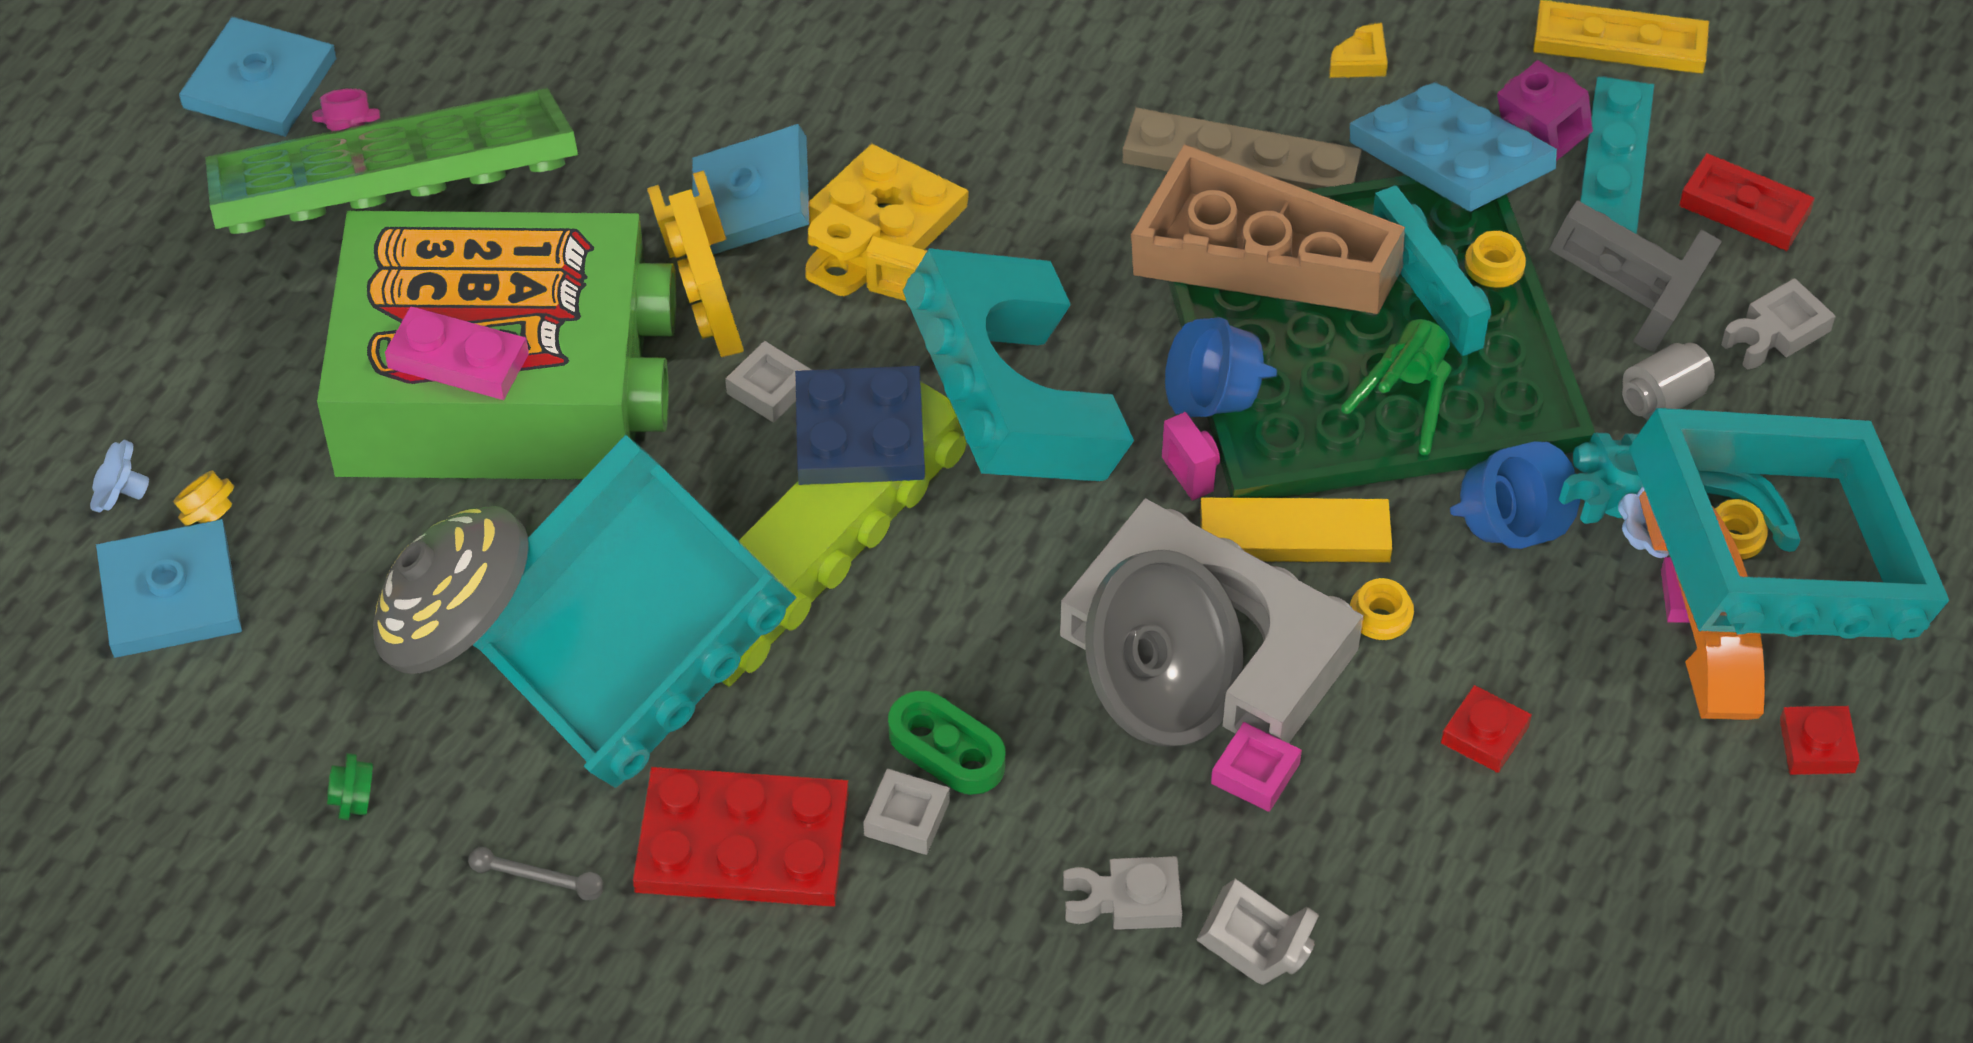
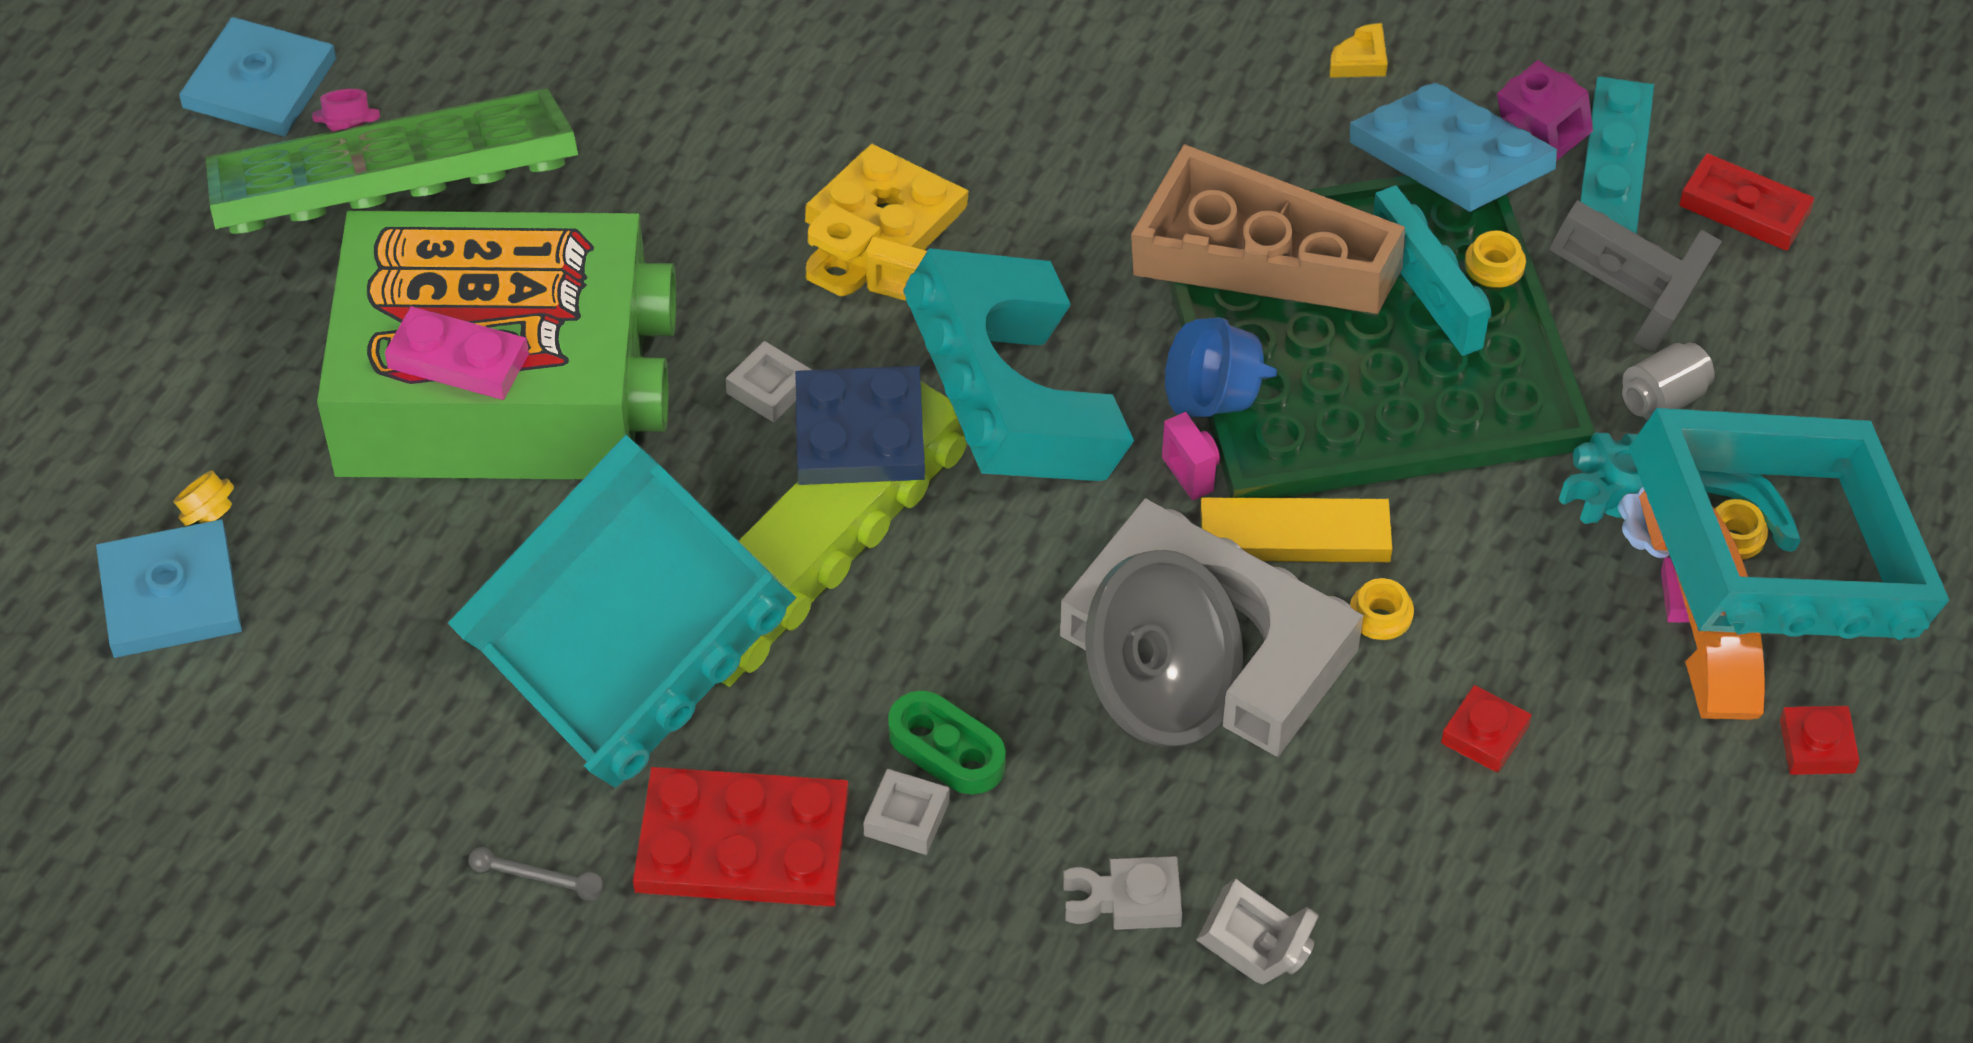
light blue plant [90,440,149,513] -> none
green plate [327,753,373,820] -> none
dark grey dish [373,506,528,674] -> none
yellow plate [647,170,744,357] -> none
dark azure plate [692,124,809,254] -> none
dark tan plate [1122,108,1362,190] -> none
dark pink plate [1211,722,1302,812] -> none
green plant [1341,319,1452,456] -> none
blue piece [1449,442,1580,549] -> none
yellow tile [1533,0,1709,74] -> none
light grey plate [1721,278,1836,369] -> none

